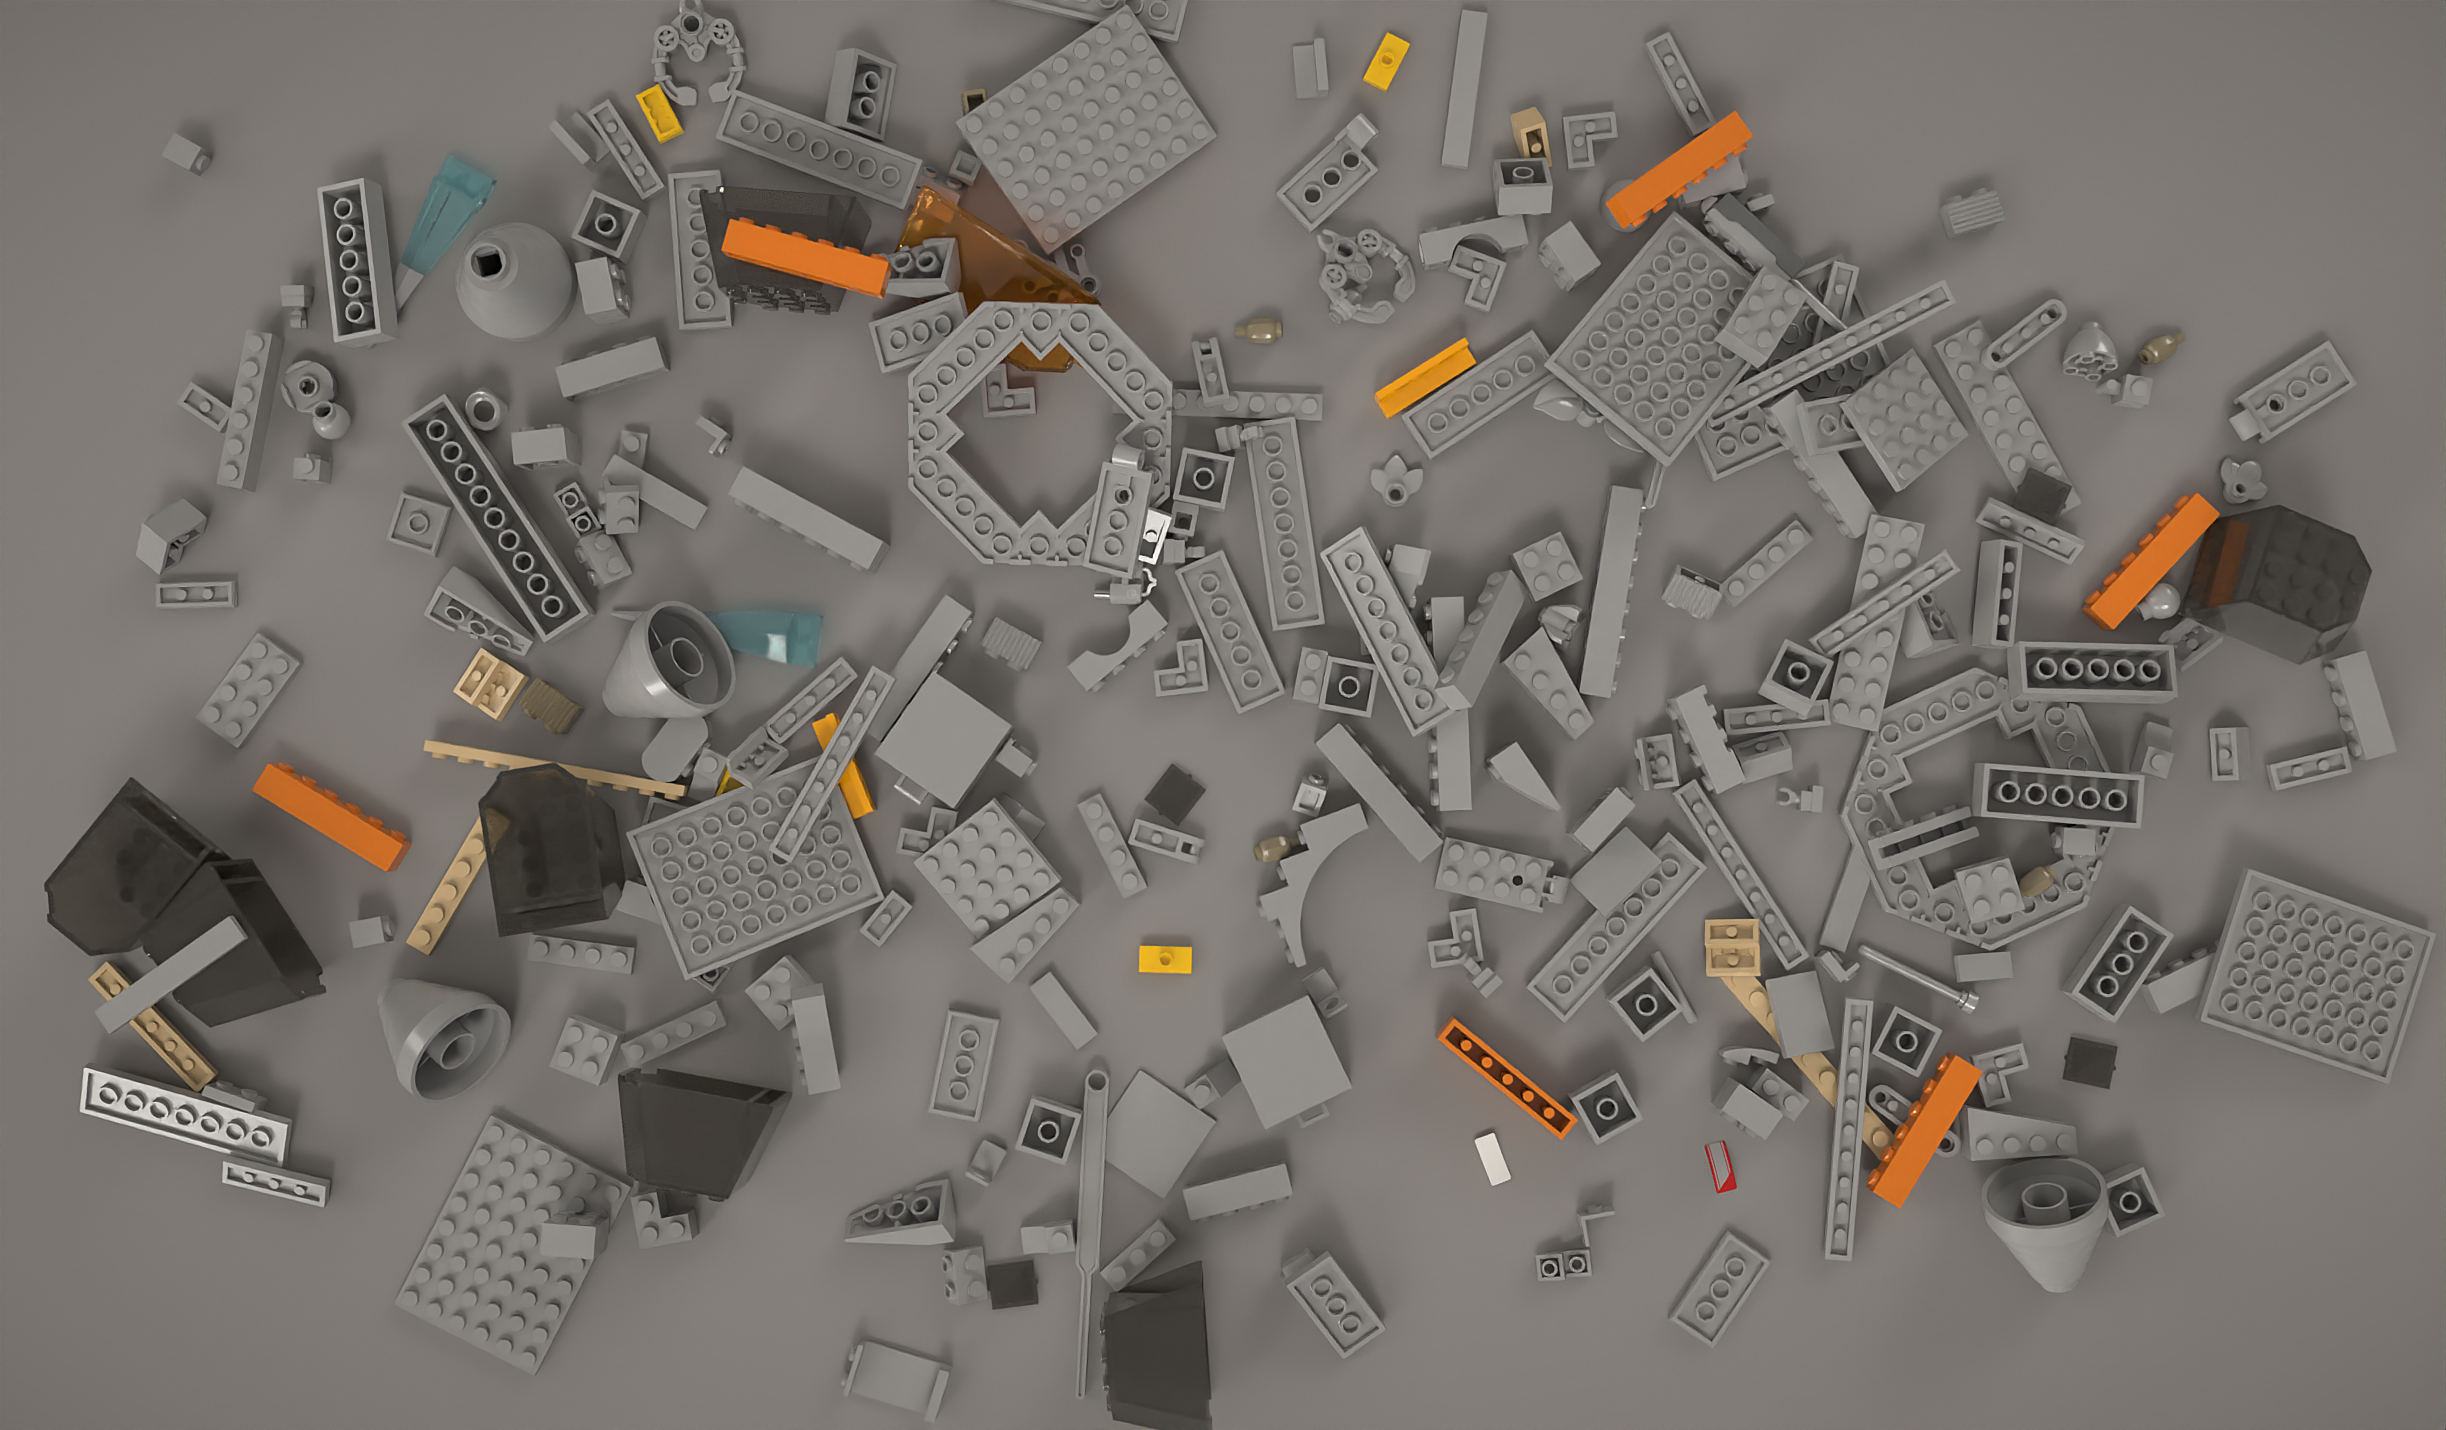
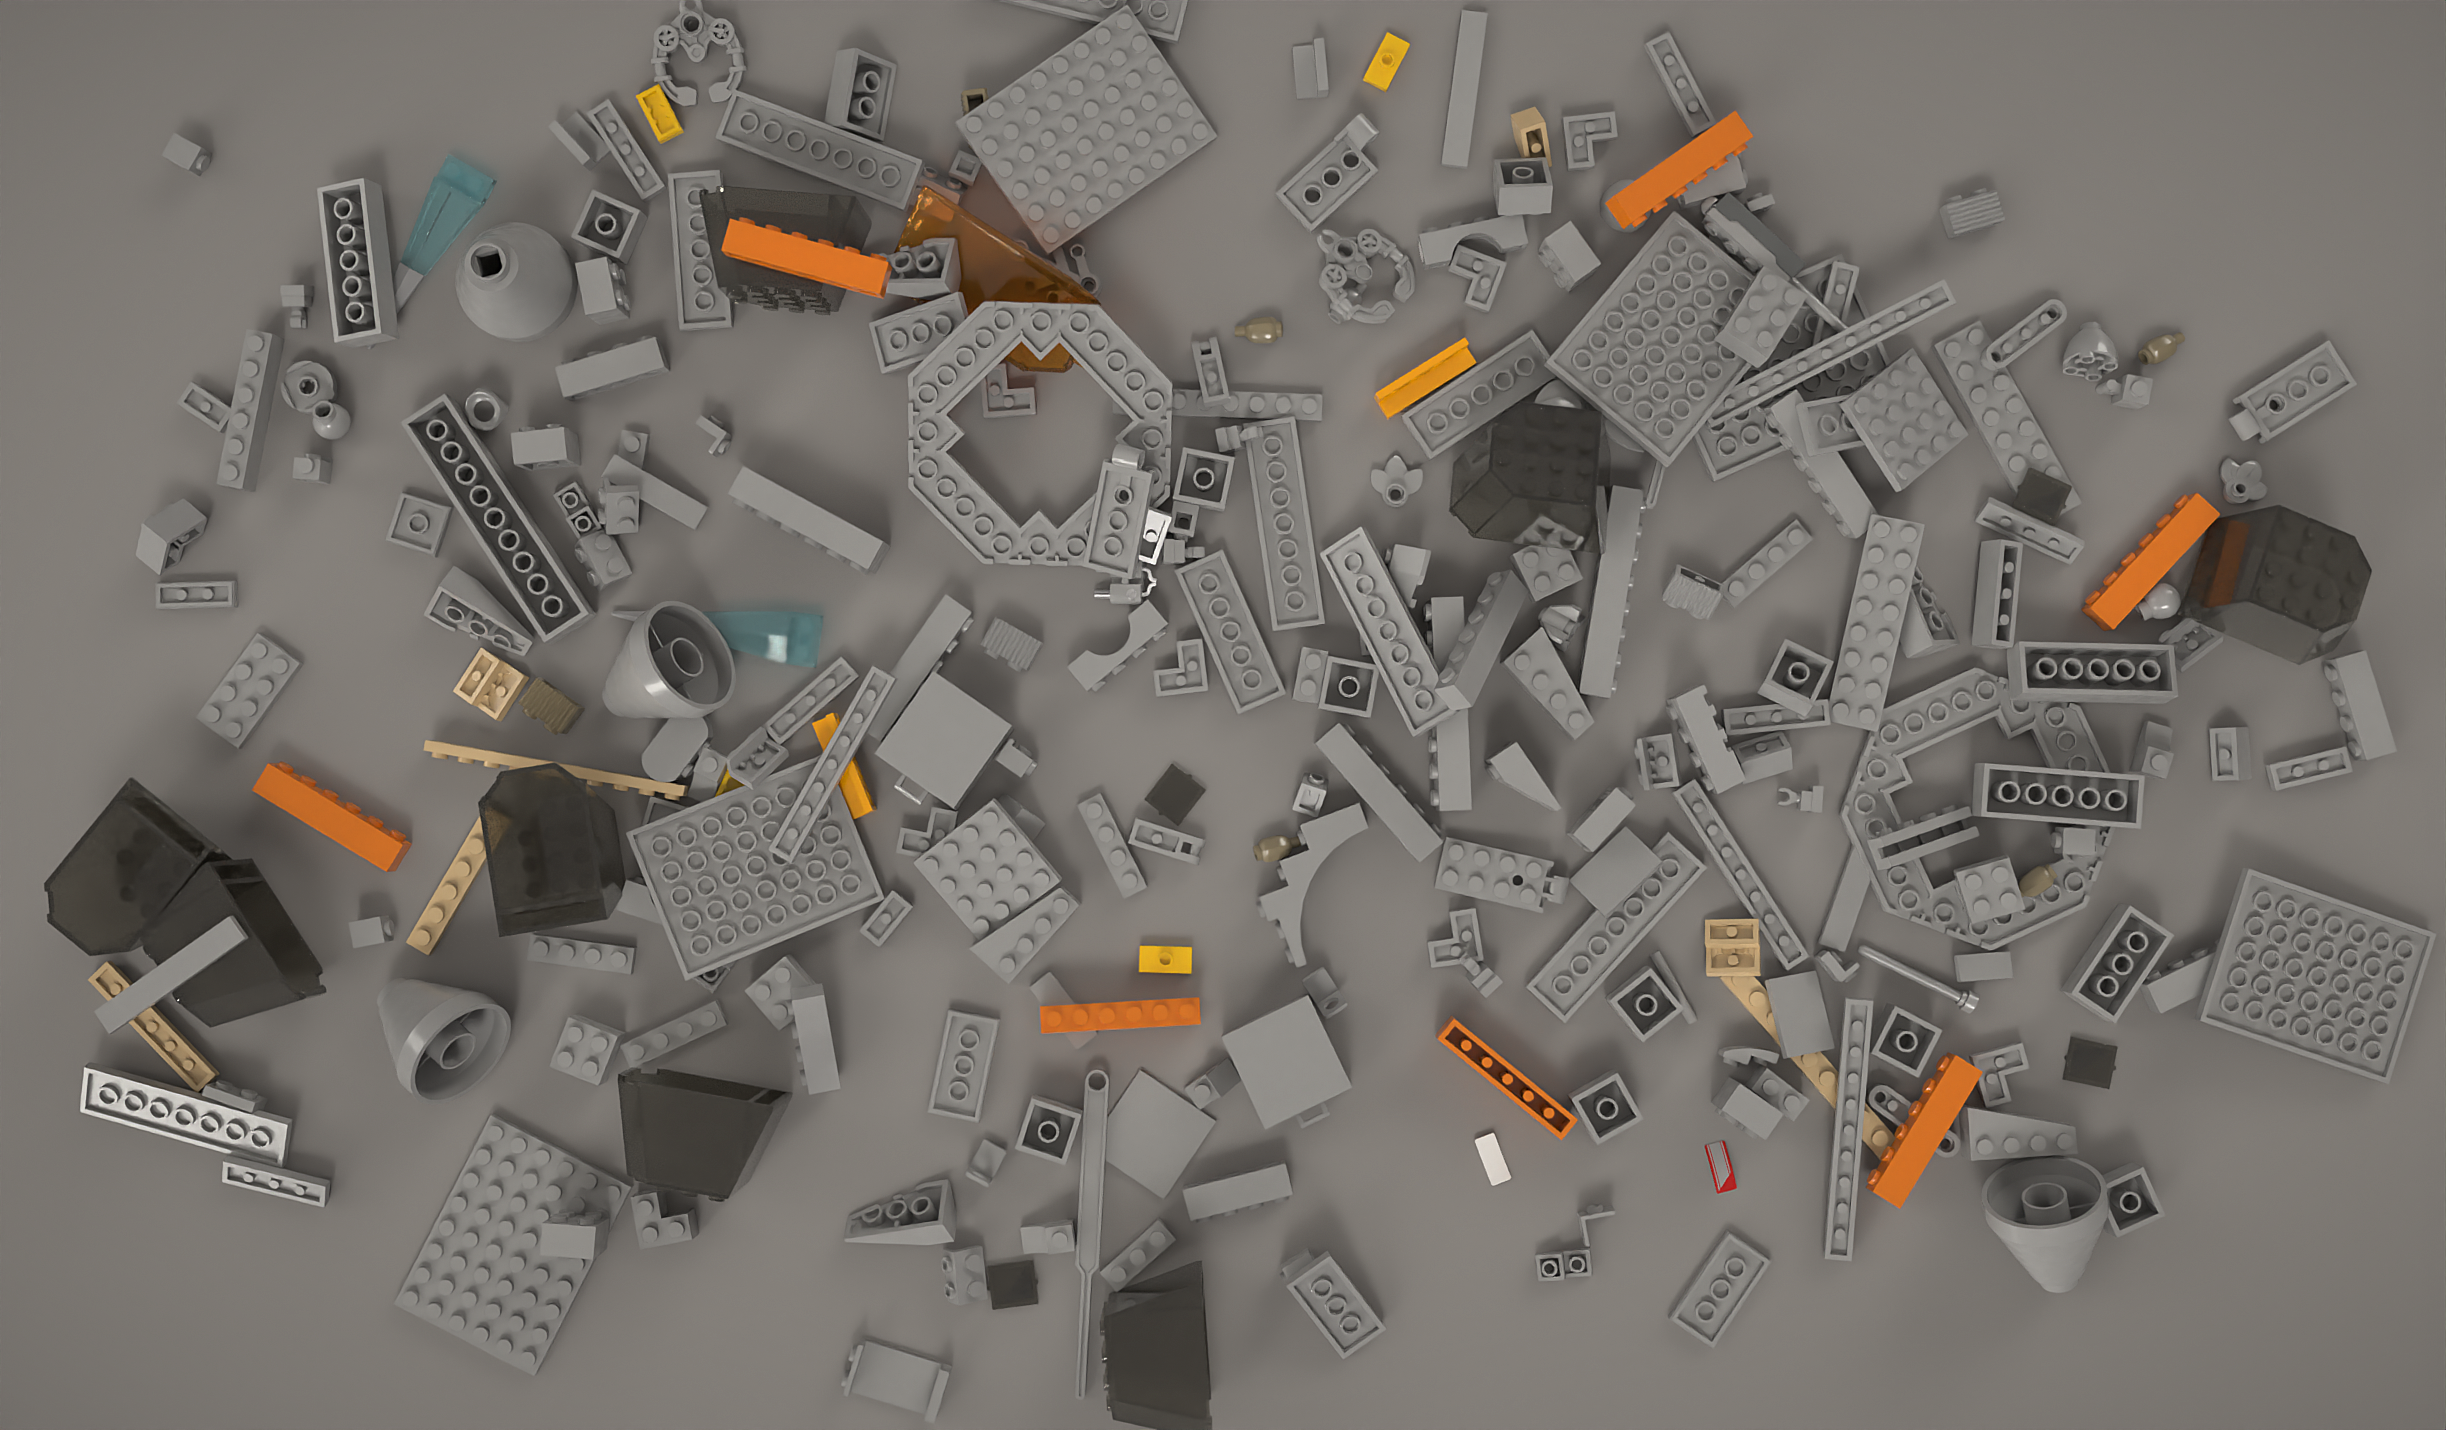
light grey tile [1809,548,1961,659] -> none
none -> orange brick [1040,997,1201,1034]
none -> clear smoke windscreen [1449,402,1611,554]

